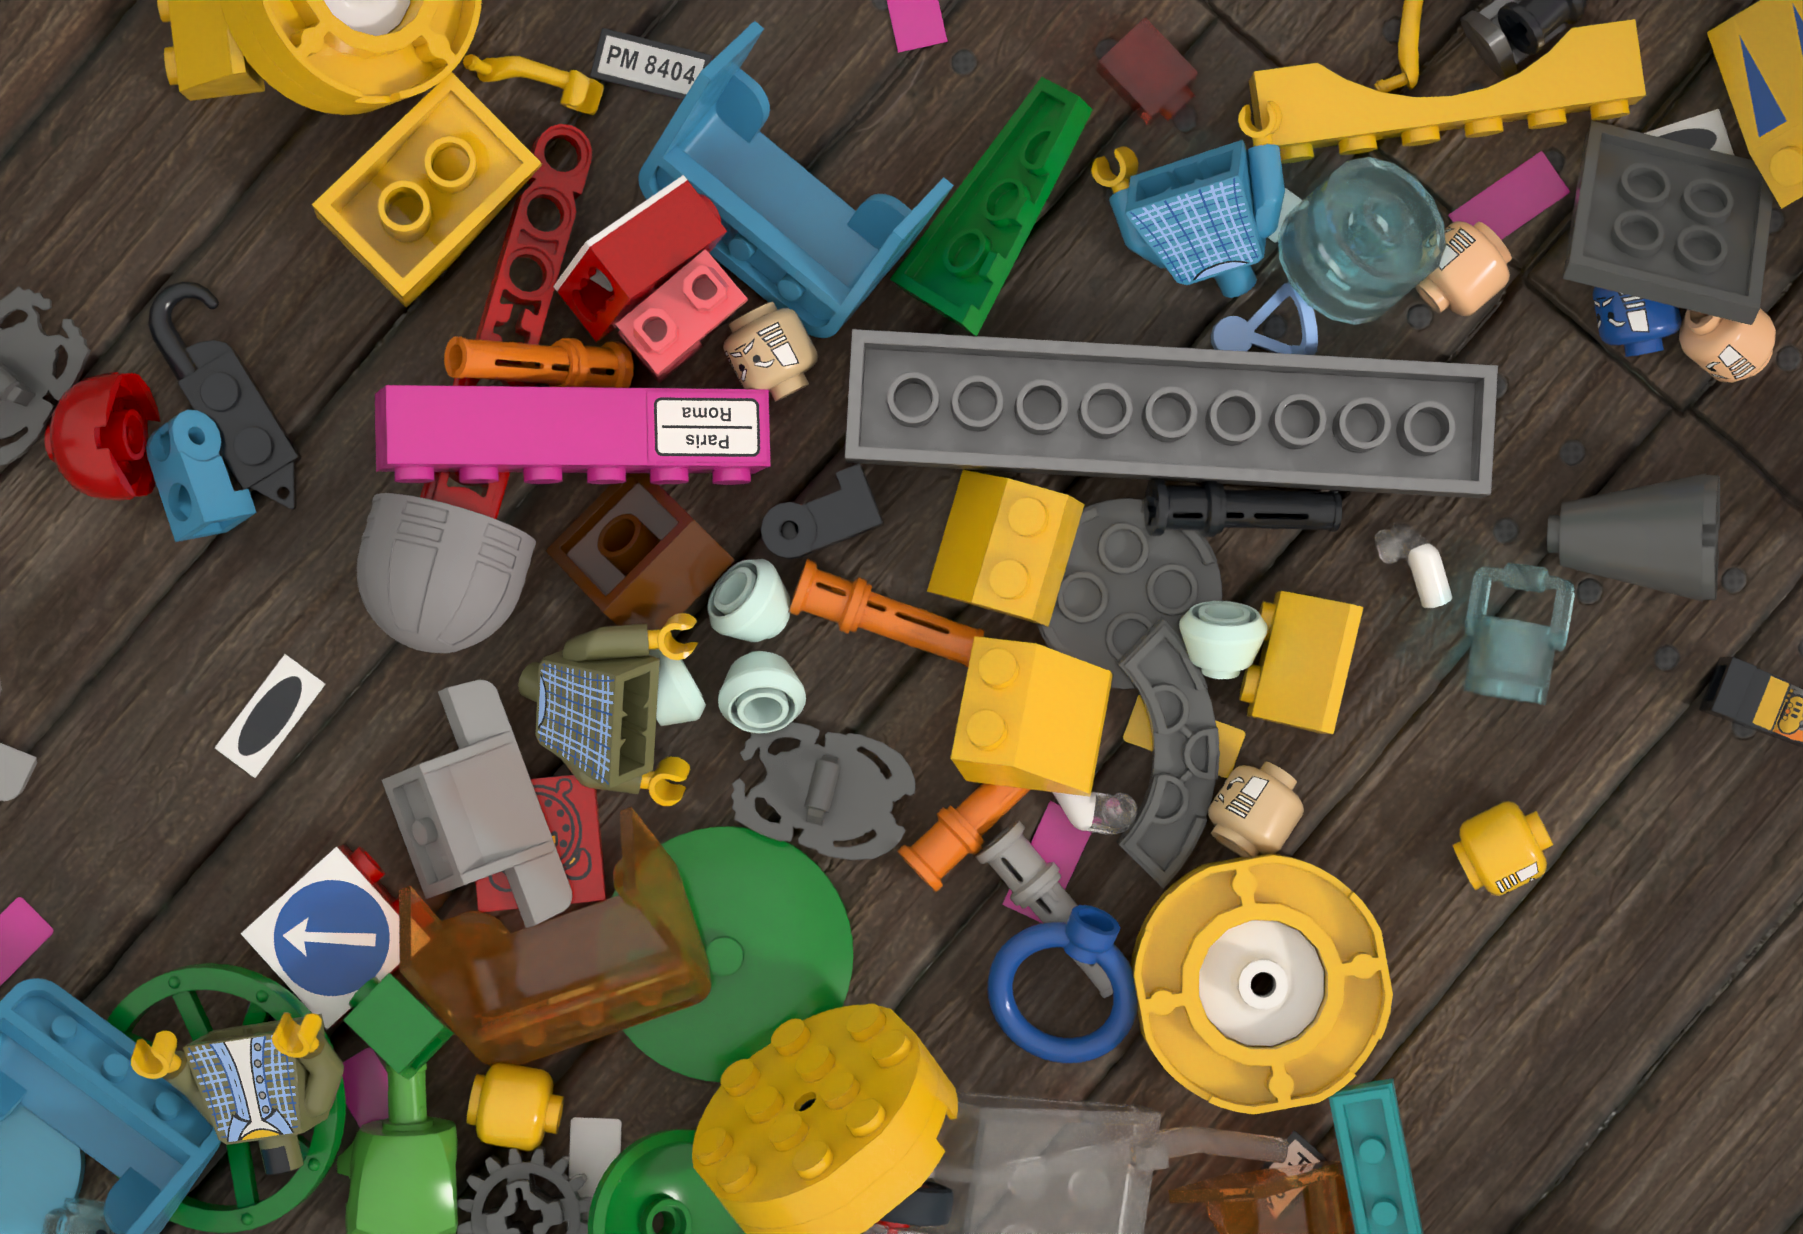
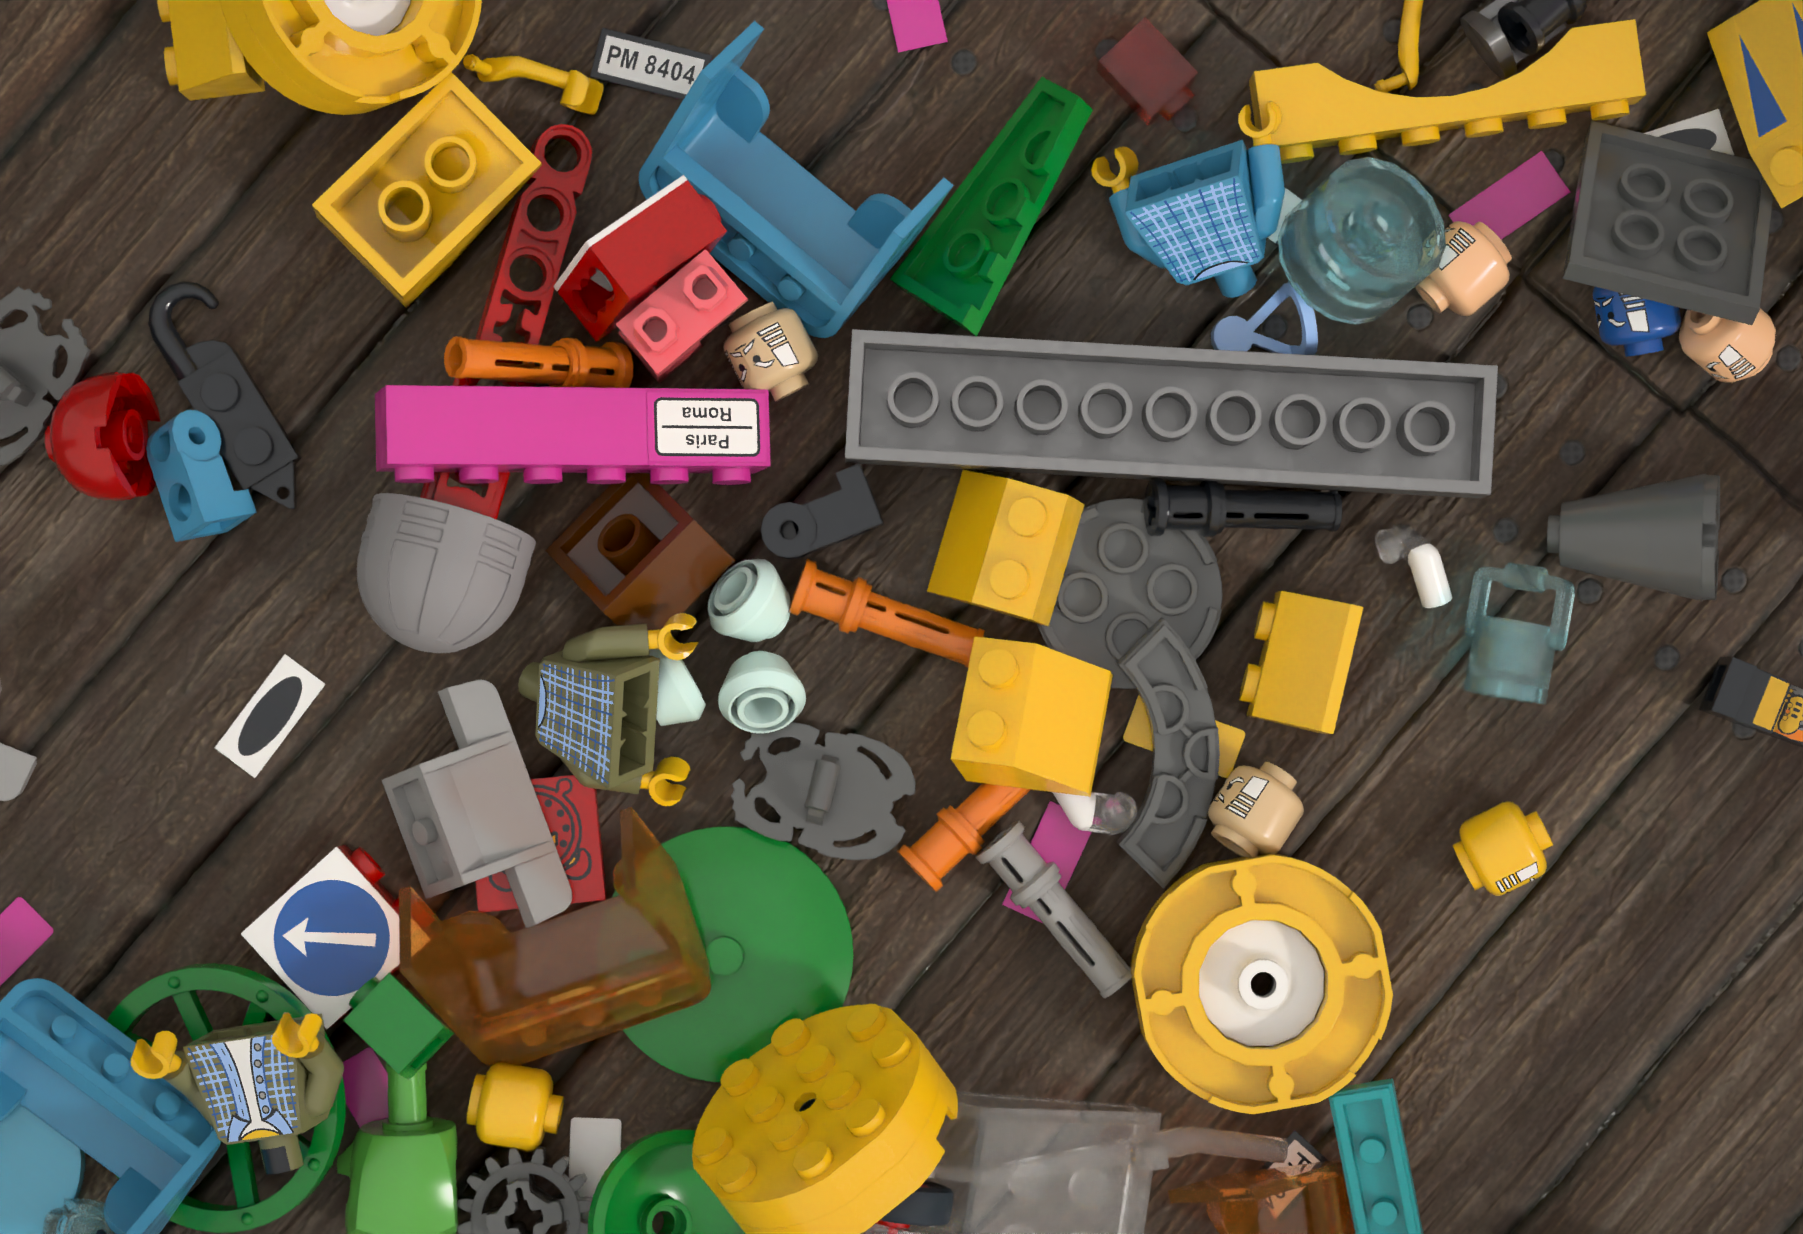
blue piece [987,905,1138,1063] -> none
light aqua cone [1179,601,1268,679] -> none

